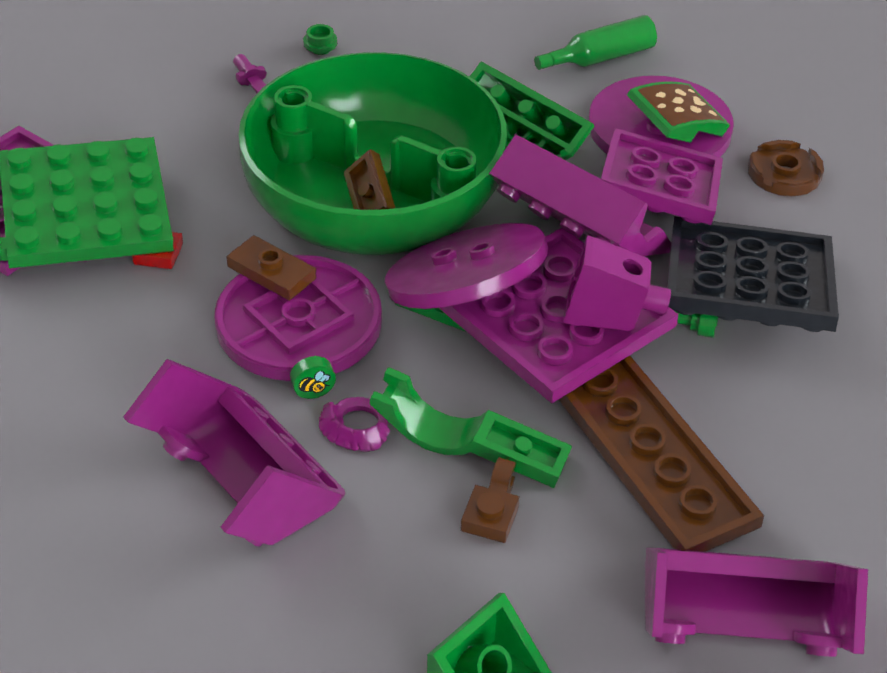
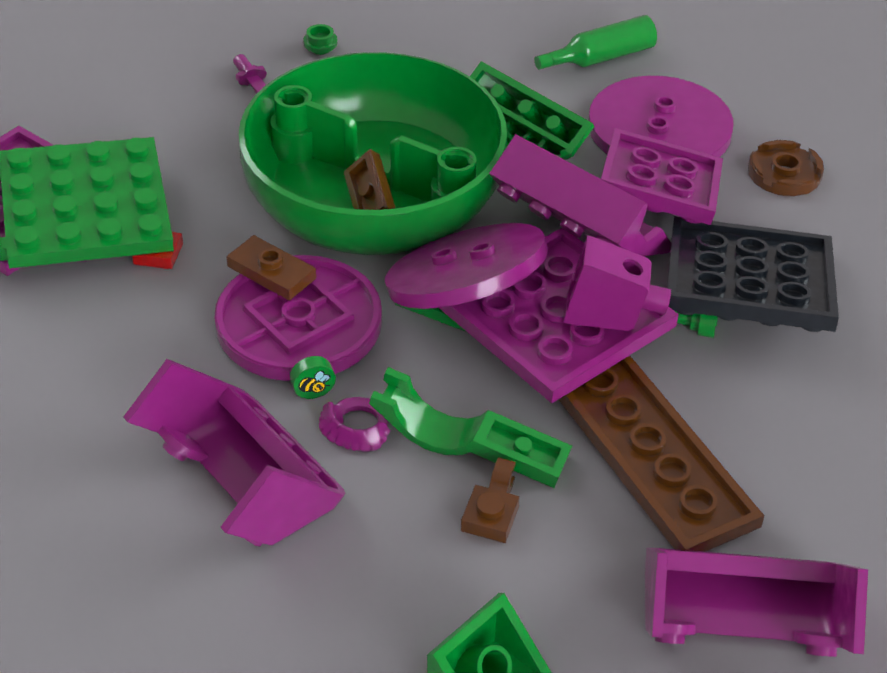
slope [627,81,730,143] -> none

